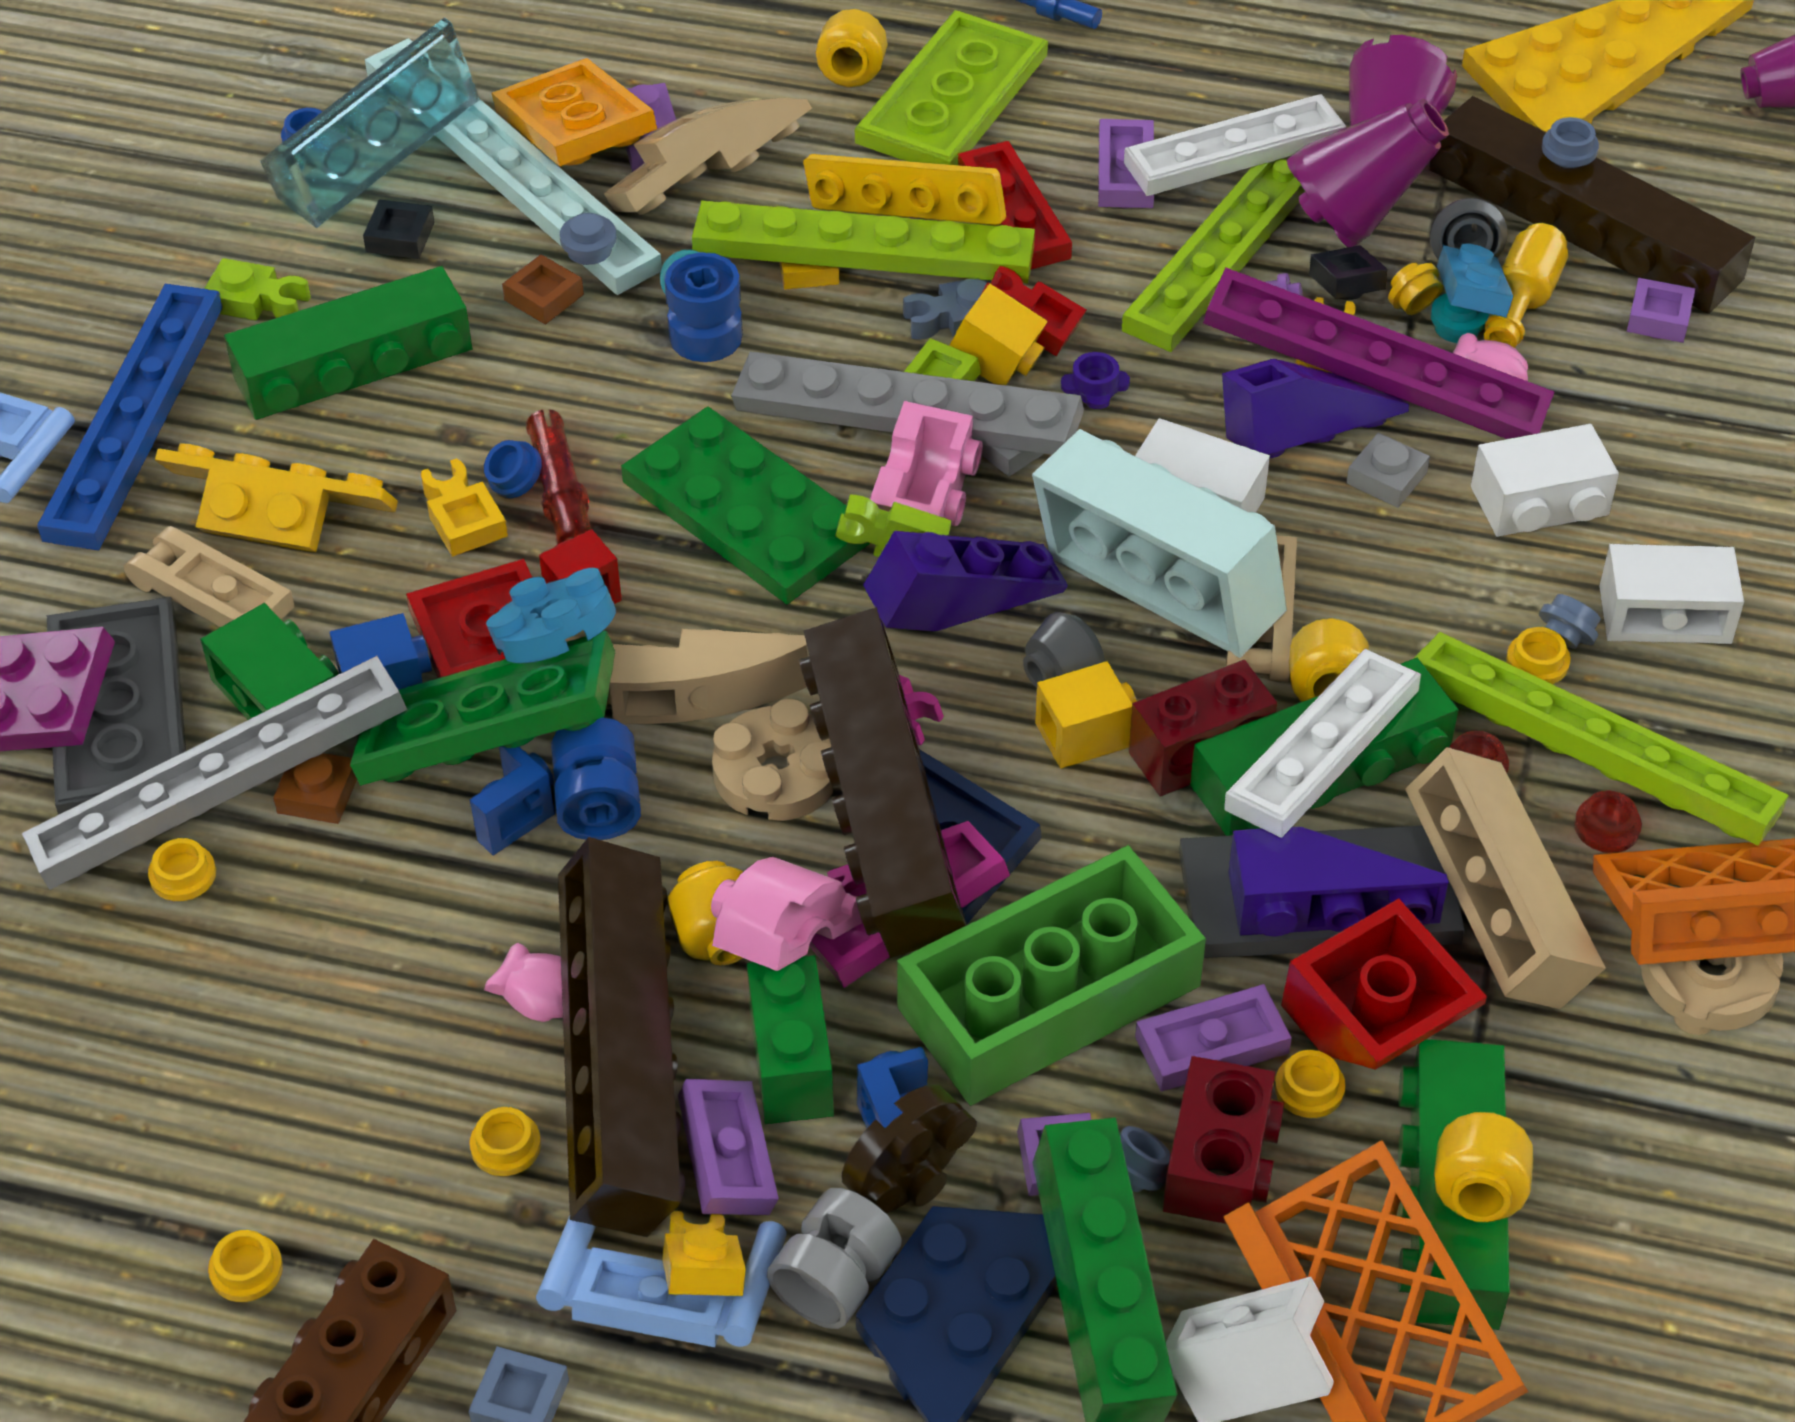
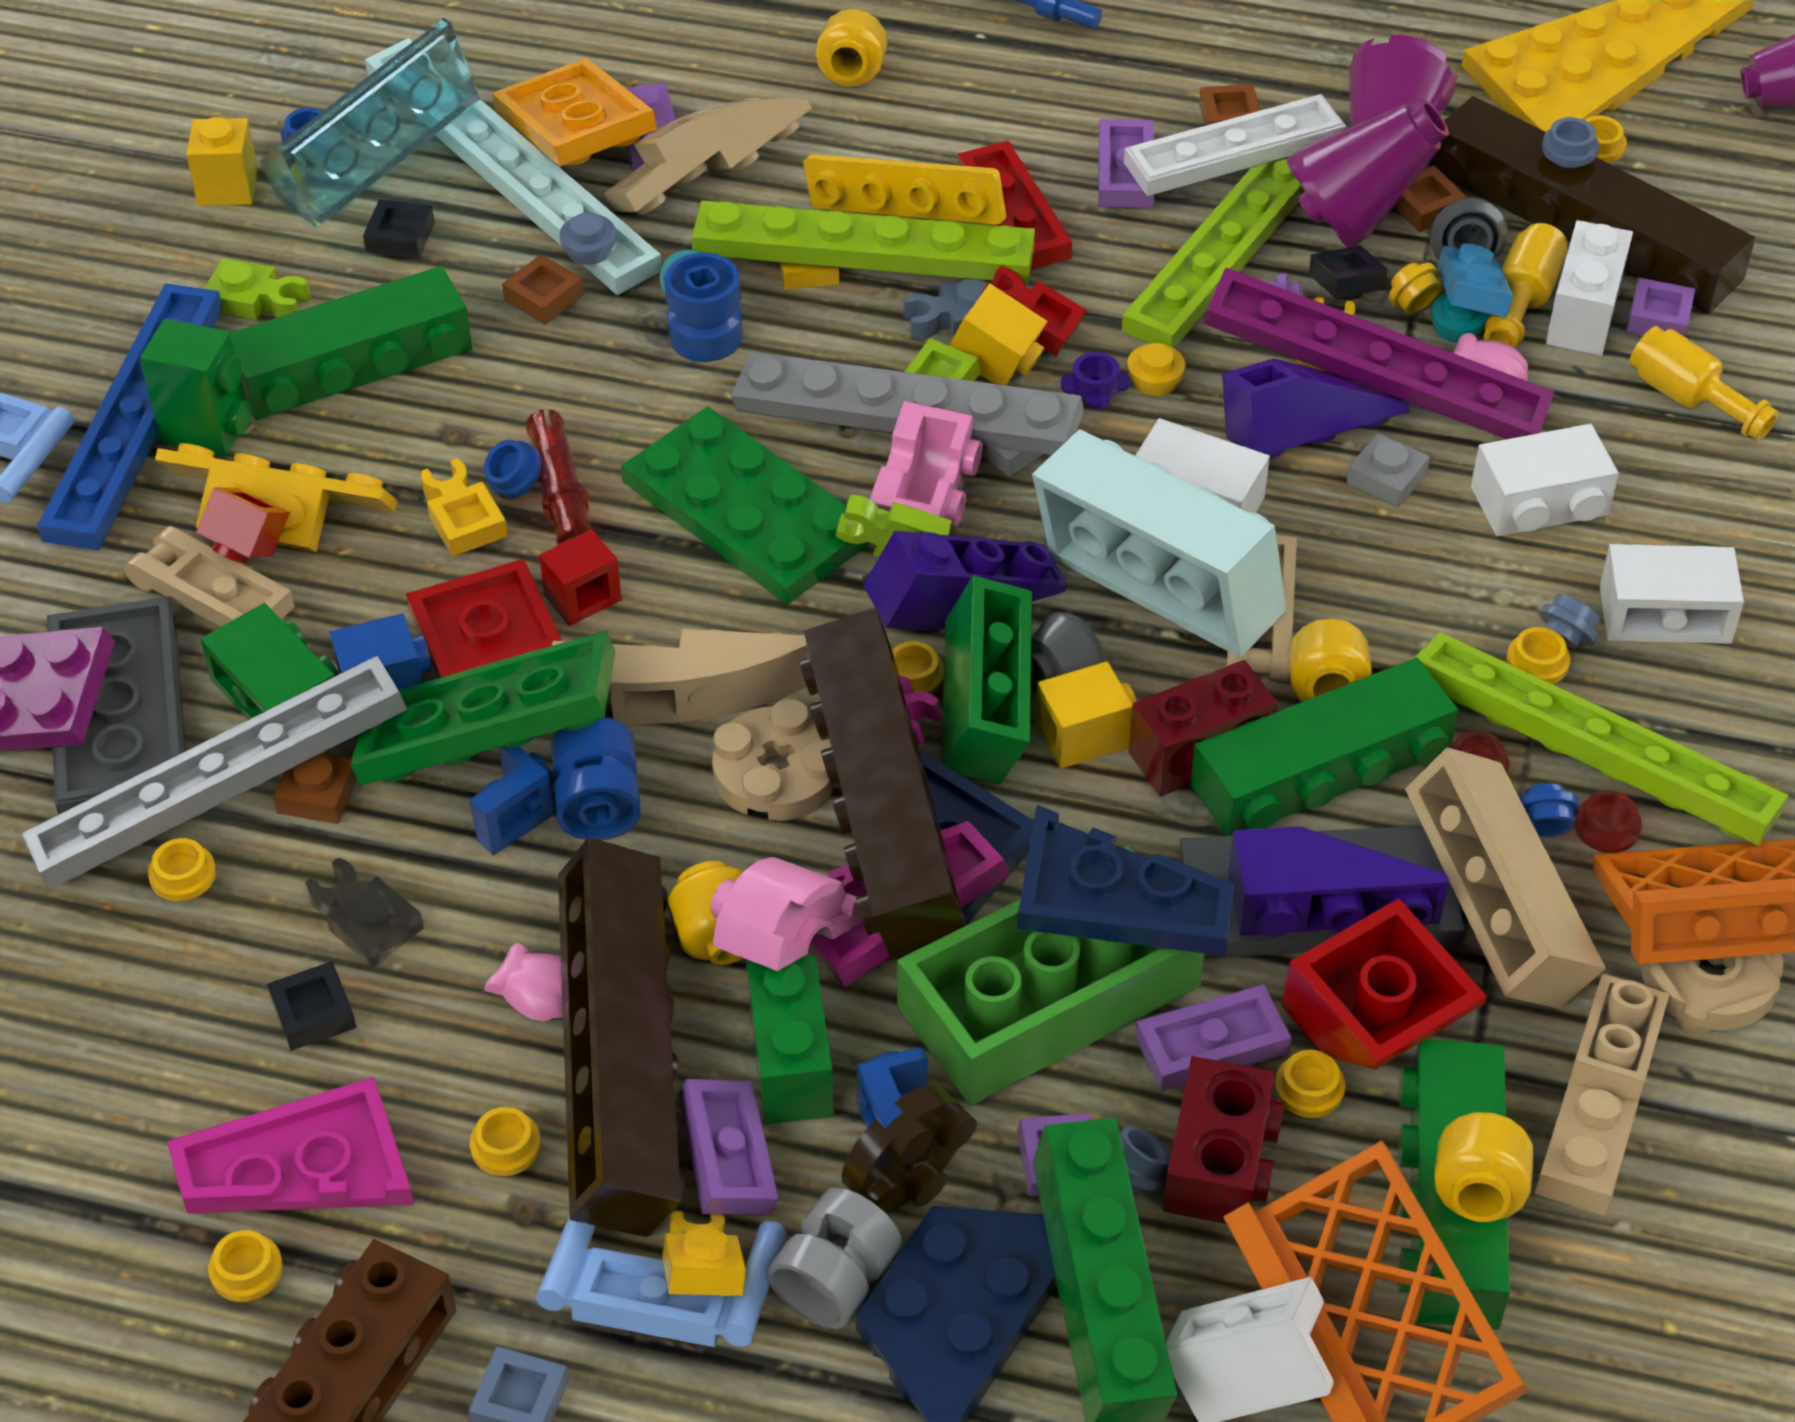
dark azure plate [486,568,616,663] -> none
lime plate [854,10,1048,165] -> none
white tile [1224,649,1421,838] -> none
none -> green brick [139,318,251,456]
none -> dark pink wing [167,1077,414,1214]
none -> yellow brick [186,117,258,206]
none -> plate [196,487,290,563]
none -> black plate [267,961,357,1051]
none -> clear smoke plate [305,858,424,968]
none -> yellow plate [893,641,944,695]
none -> green brick [941,575,1032,785]
none -> dark blue wing [1017,805,1234,956]
none -> yellow plate [1127,343,1185,396]
none -> dark orange plate [1199,84,1261,126]
none -> dark orange plate [1393,166,1467,232]
none -> blue plate [1519,783,1580,837]
none -> tan slope [1535,973,1670,1216]
none -> white brick [1546,220,1633,356]
none -> yellow plate [1585,116,1627,163]
none -> yellow piece [1629,326,1779,441]

